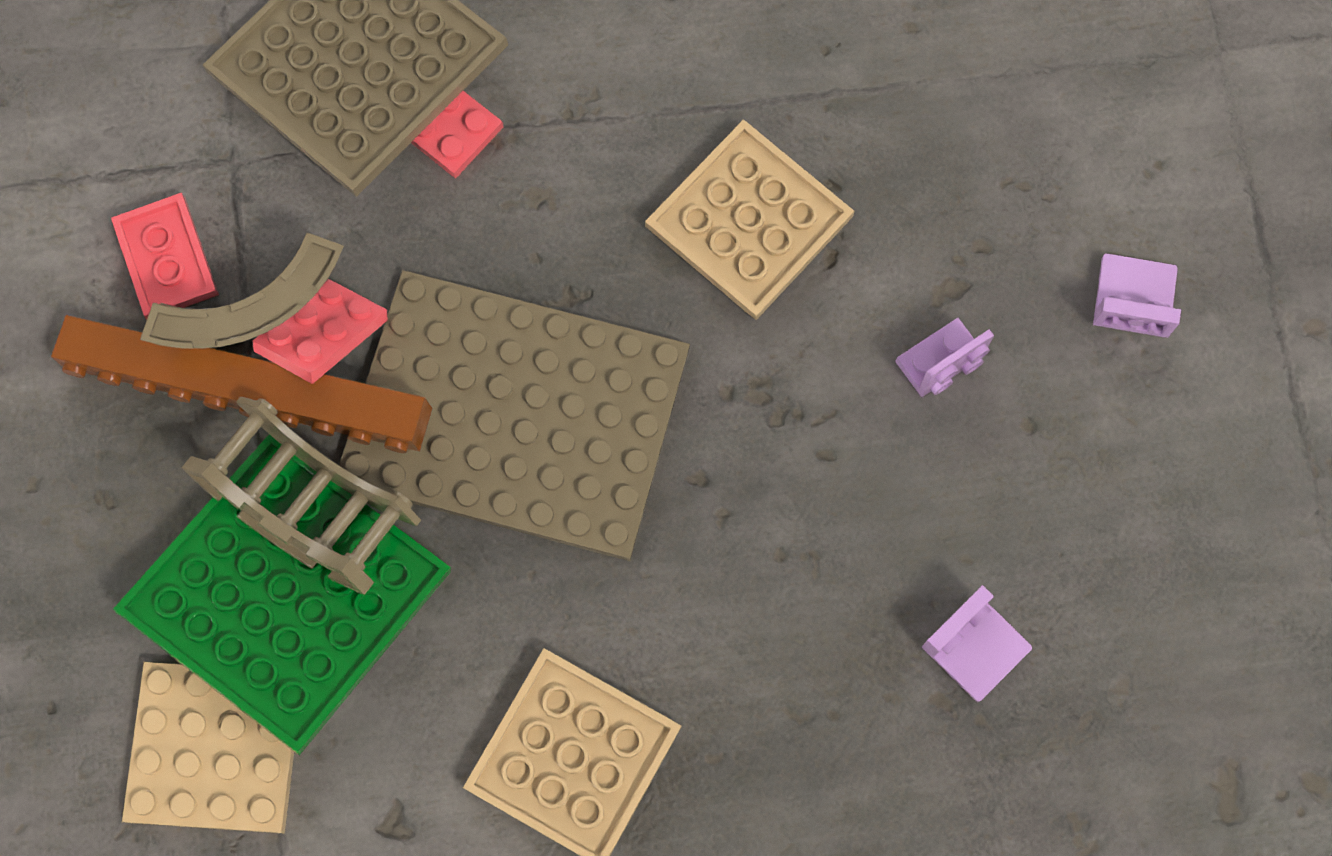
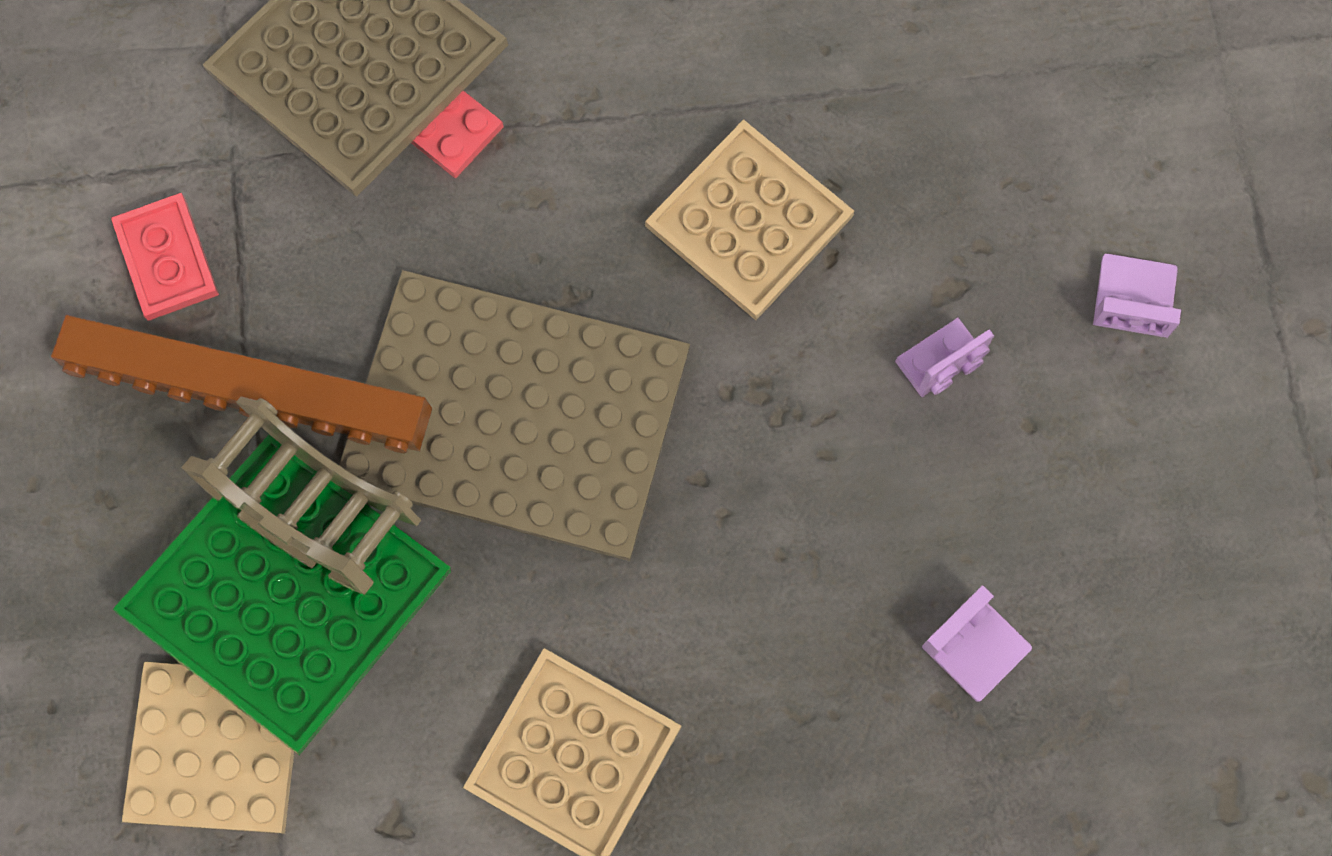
dark tan fence [140,233,344,349] -> none
coral plate [252,279,388,384] -> none

